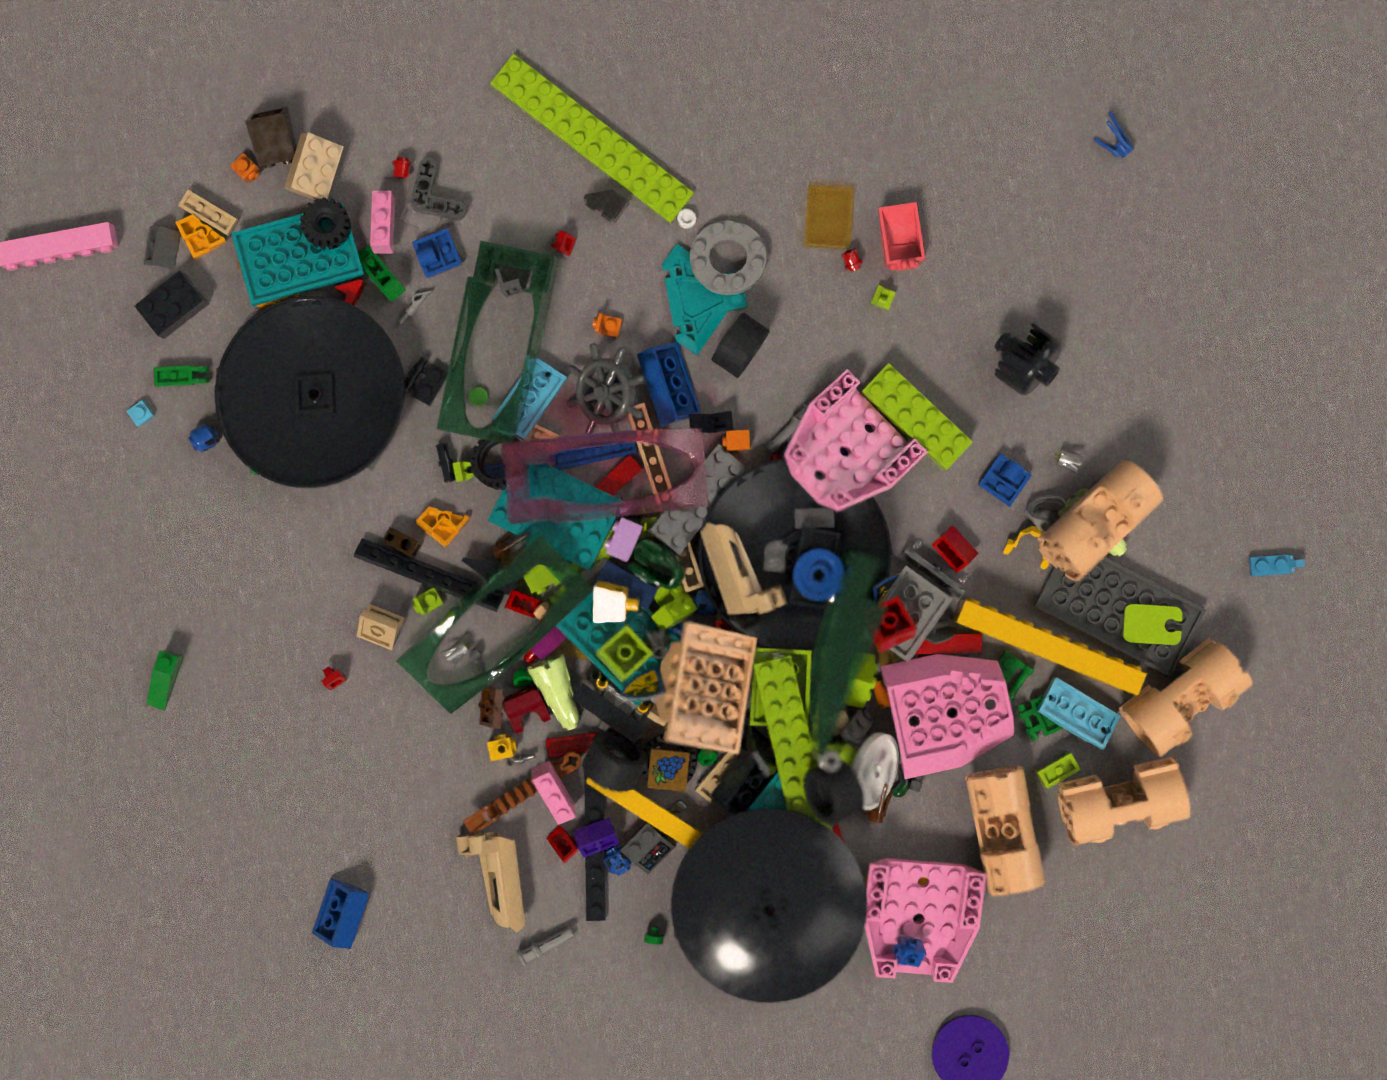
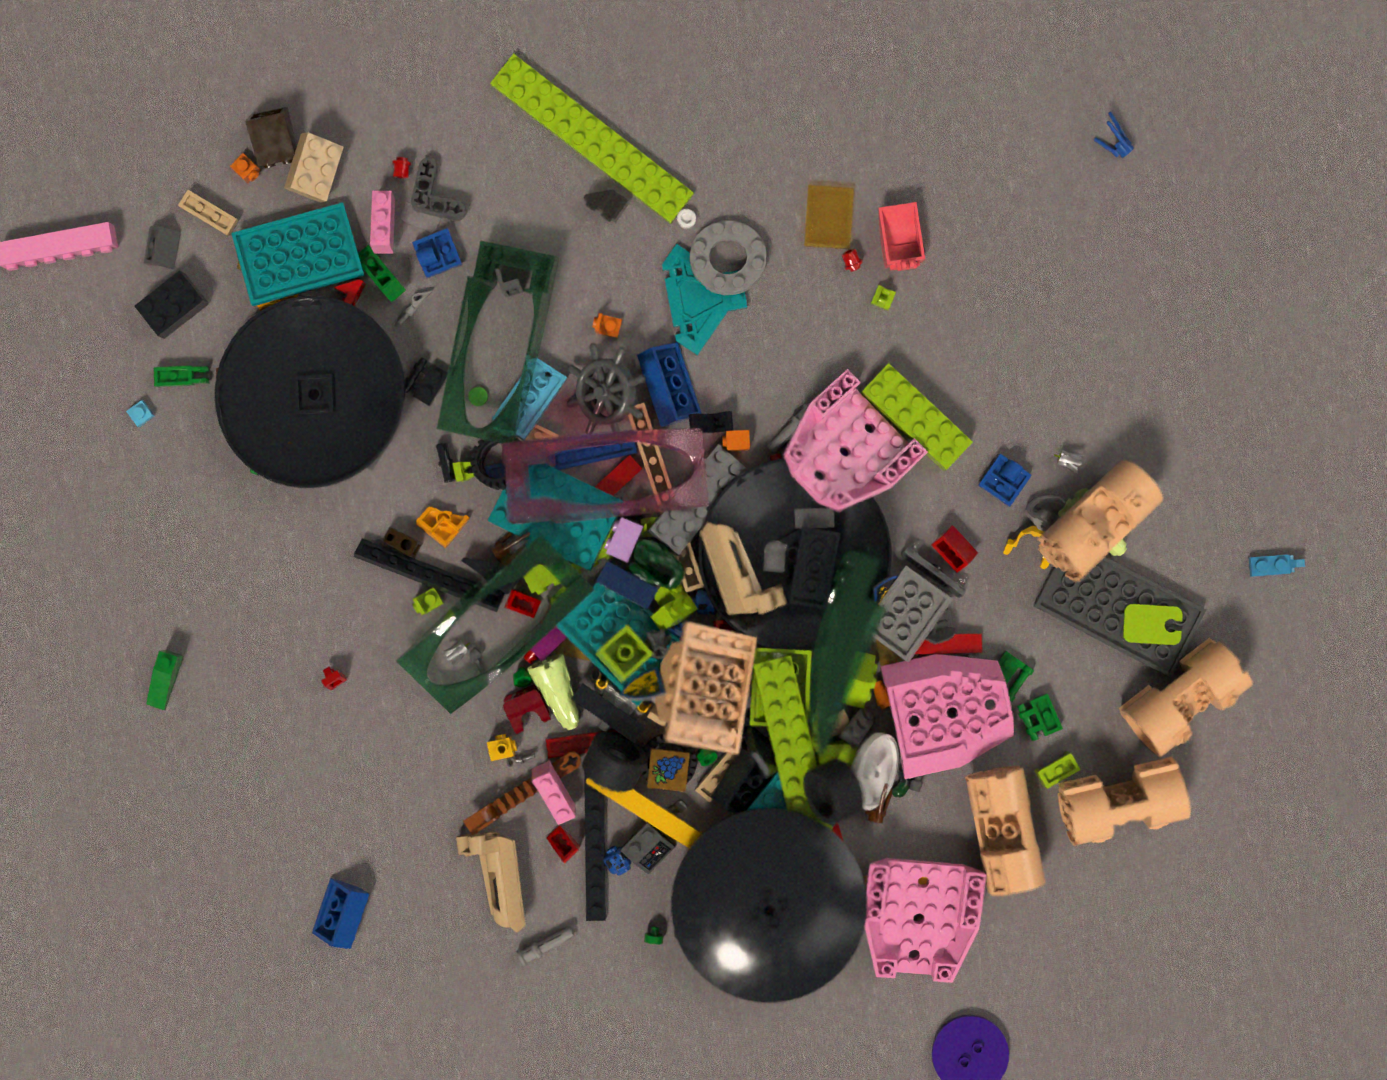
light orange slope [175,214,226,260] -> none
blue head [188,424,219,452] -> none
black tyre [300,197,351,250] -> none
tan bracket [356,604,405,650] -> none
reddish brown plate [478,686,504,728] -> none
light nougat tile [534,602,553,620] -> none
red tile [551,231,576,256] -> none
dark purple hinge [573,817,619,858] -> none
torso [594,581,639,623] -> none
black tyre [711,313,770,378] -> none
blue gear [793,549,844,600] -> none
light grey pin [811,748,840,770] -> none
red brick [862,596,917,653] -> none
blue brick [893,936,927,967] -> none
yellow brick [952,598,1146,695] -> none
black piece [994,323,1062,395] -> none
medium azure piece [1036,677,1120,750] -> none

